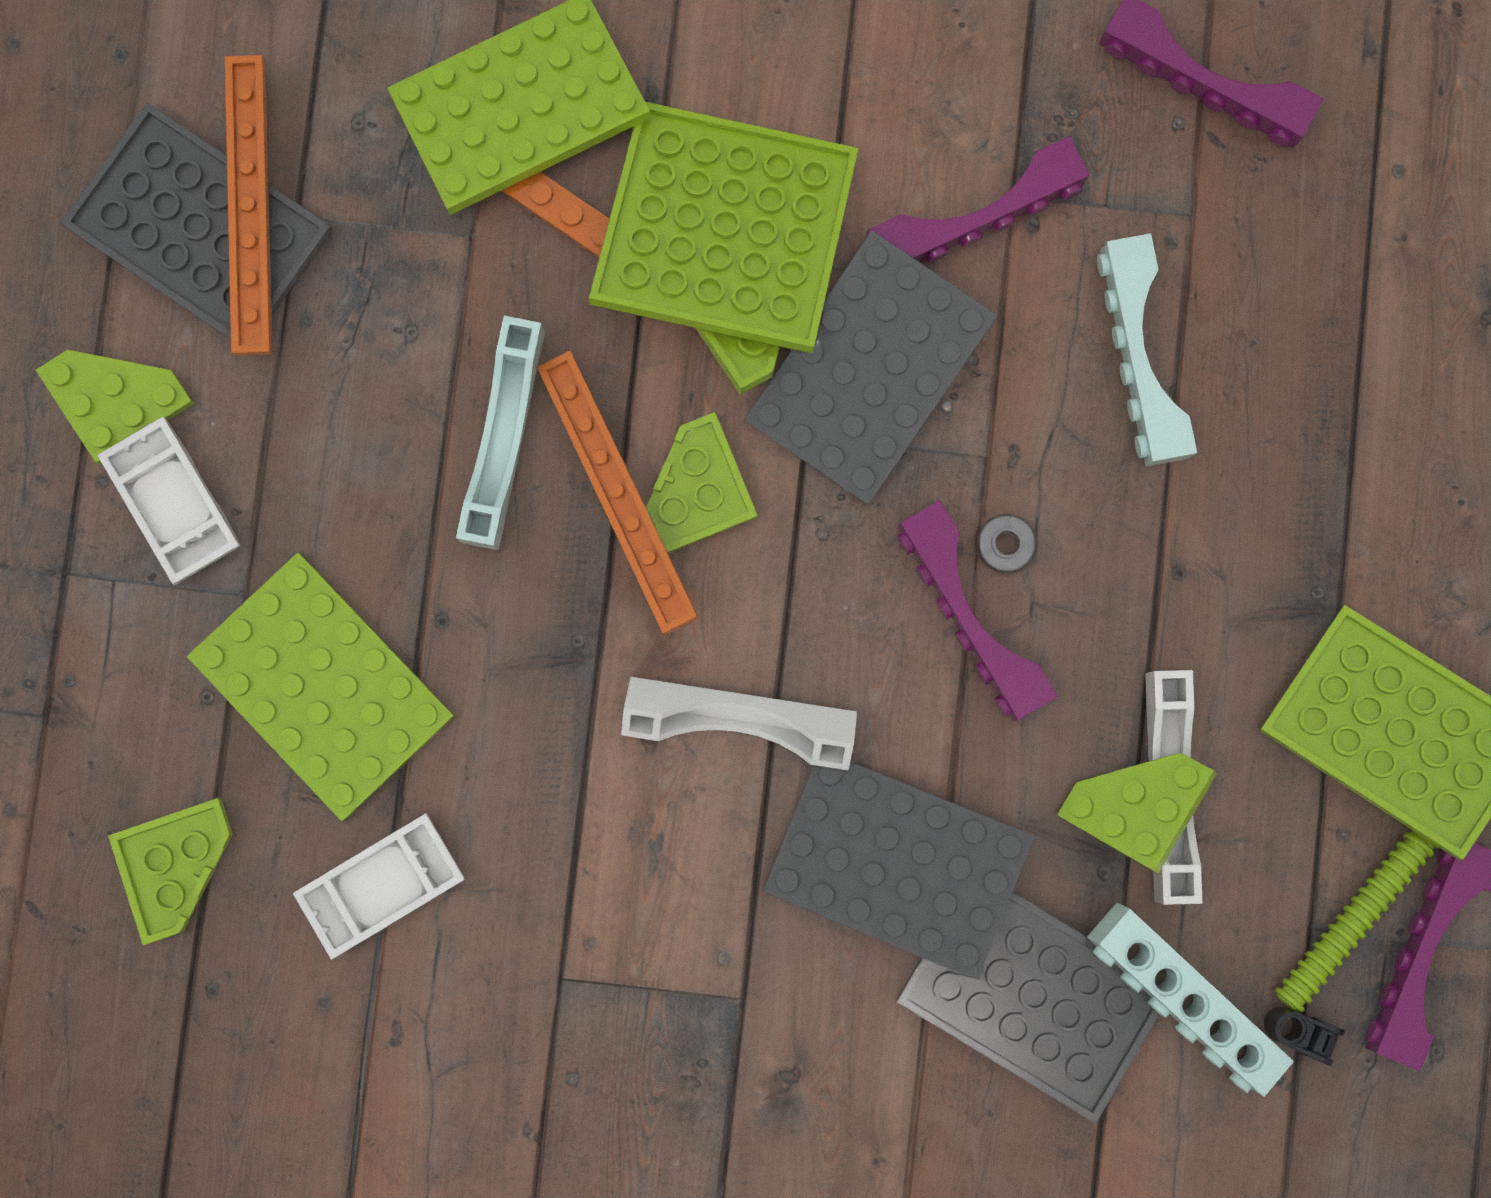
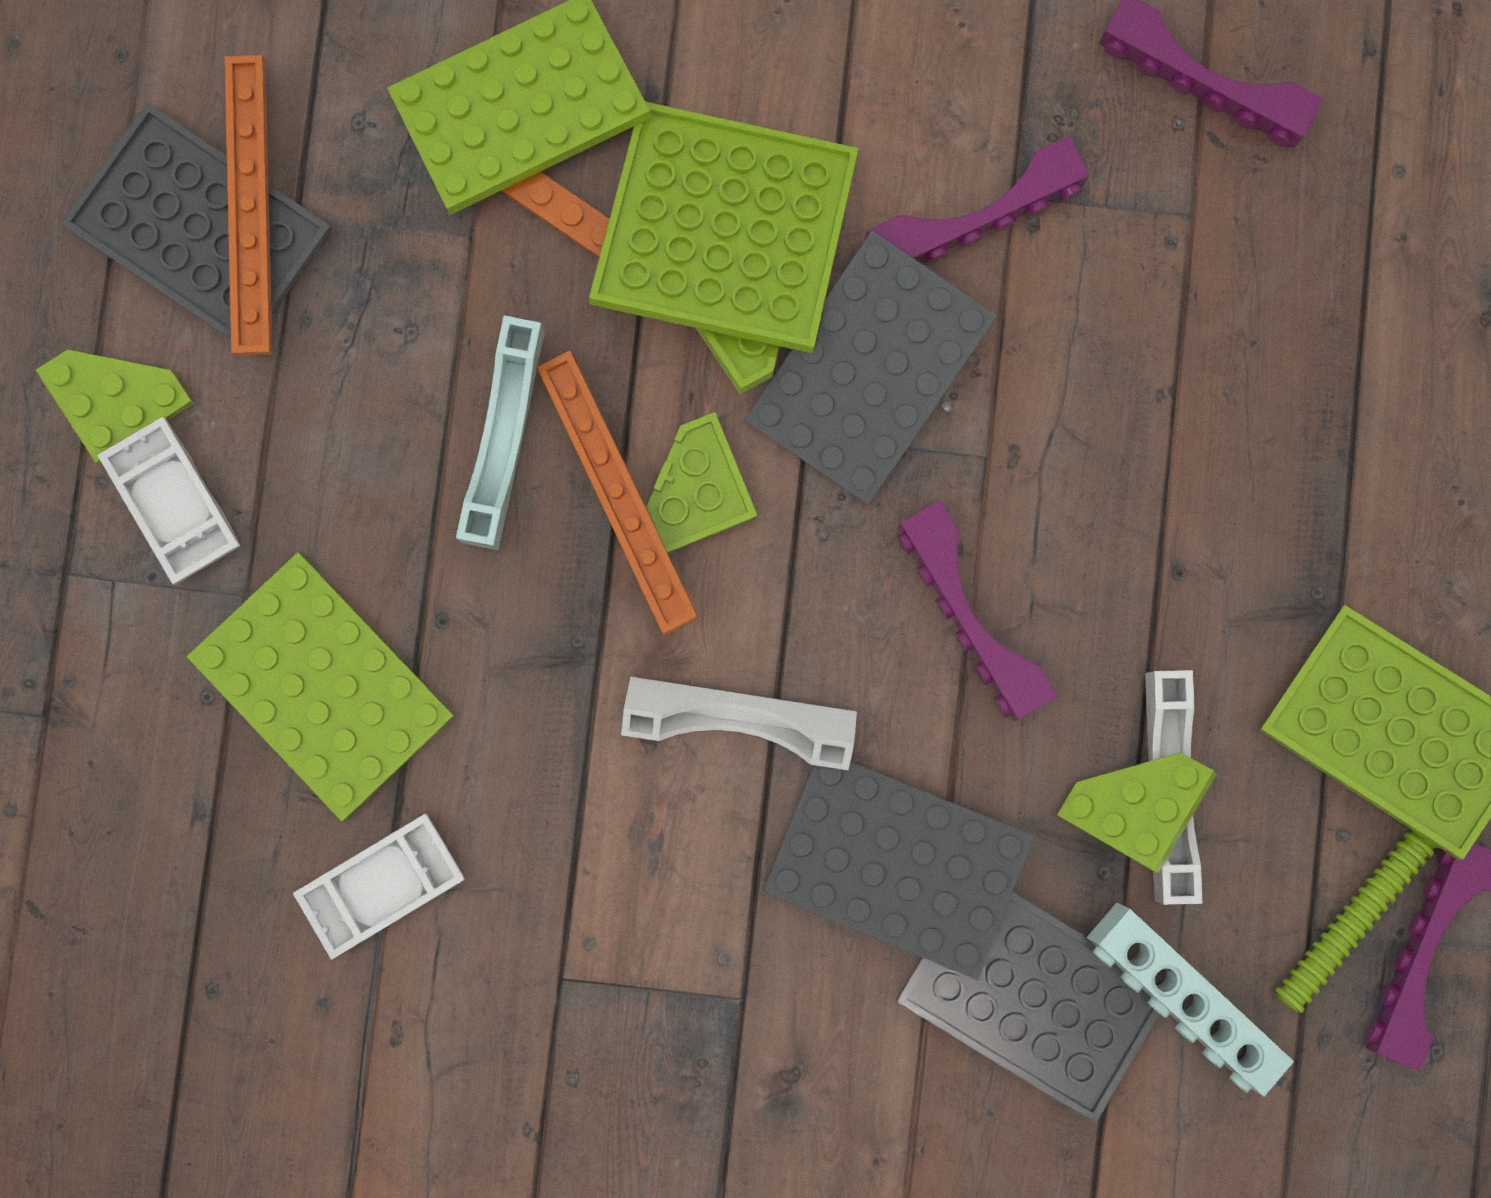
lime plate [108,798,233,945] -> none
flat silver piece [977,514,1037,573] -> none
light aqua arch [1097,233,1197,467] -> none
black piece [1264,1007,1345,1067] -> none

